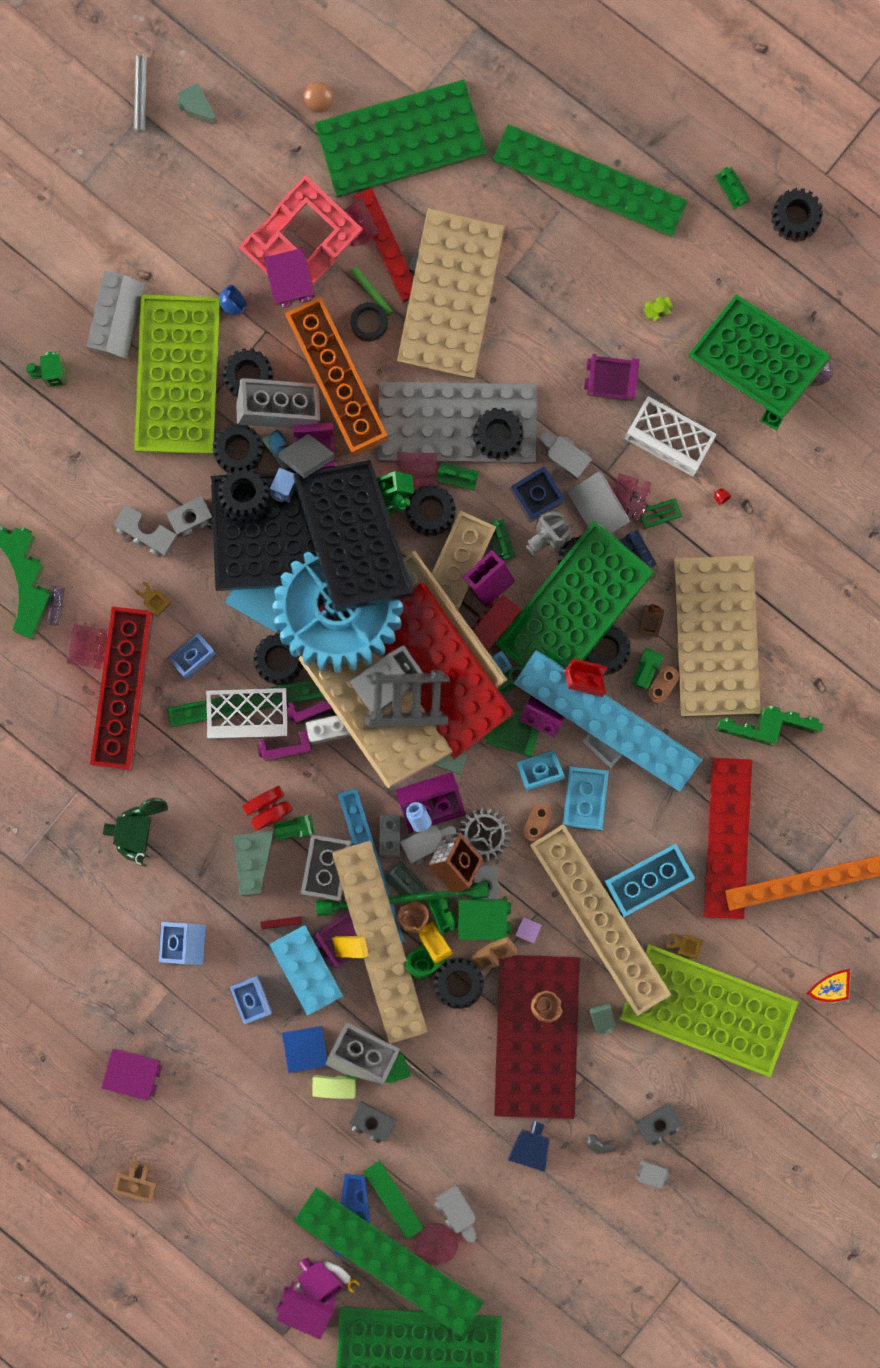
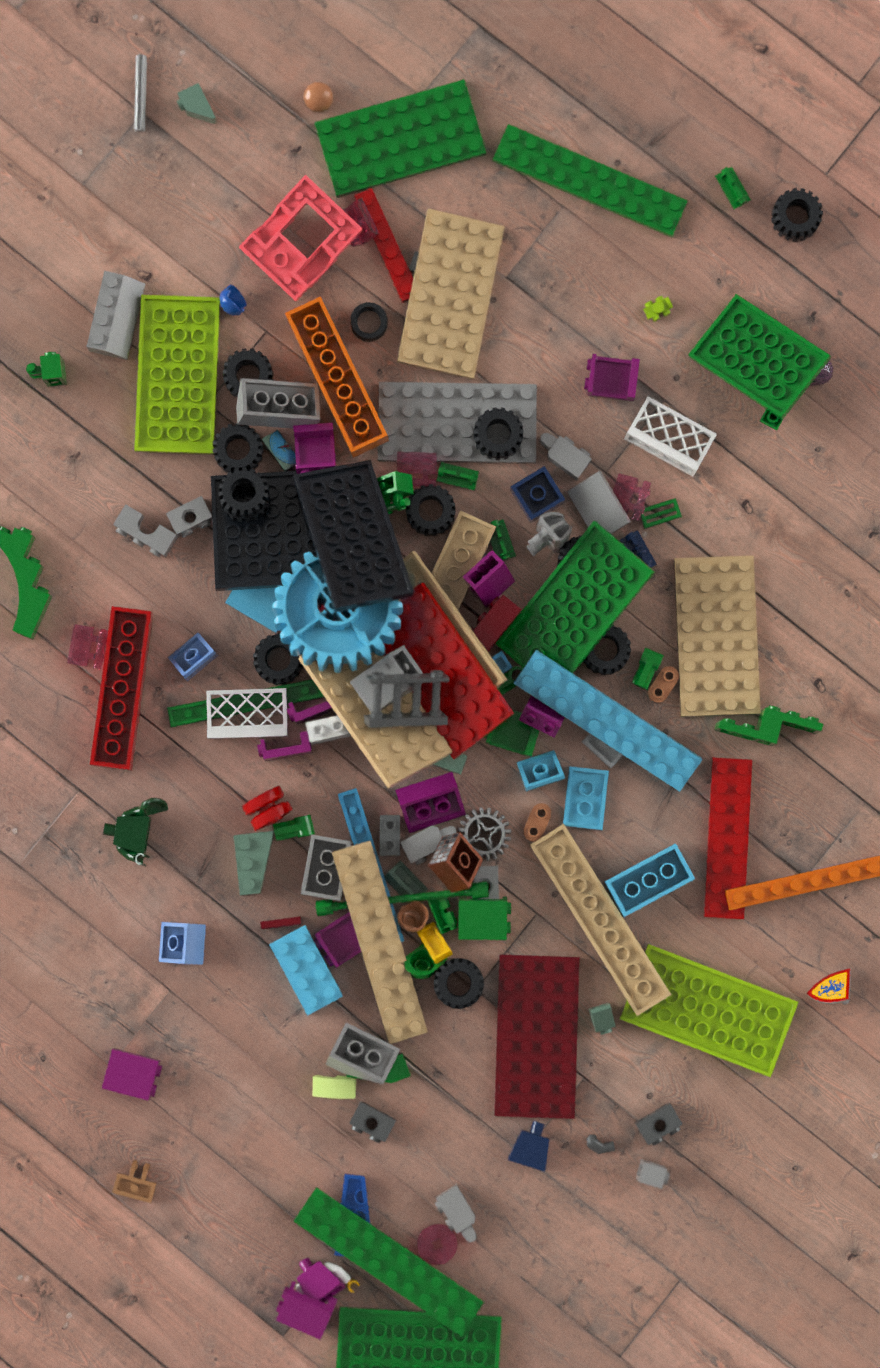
axle [47,586,66,626] -> none
pearl gold plate [135,582,171,617] -> none
medium blue slope [230,976,273,1024] -> none
magenta brick [264,248,316,308] -> none
light blue brick [270,468,296,502] -> none
dark grey tile [278,434,335,478] -> none
blue tile [282,1026,328,1073] -> none
yellow tile [332,936,369,958] -> none
bright green bar [350,266,393,316] -> none
green tile [363,1160,424,1240] -> none
light blue brick [406,802,432,832] -> none
medium nougat slope [471,937,517,971] -> none
lavender tile [515,917,542,943] -> none
nougat hair [531,991,563,1022] -> none
red bracket [564,658,608,697] -> none
reddish brown bracket [638,604,664,637] -> none
pearl gold plate [665,933,703,959] -> none
red hinge [714,488,731,506] -> none

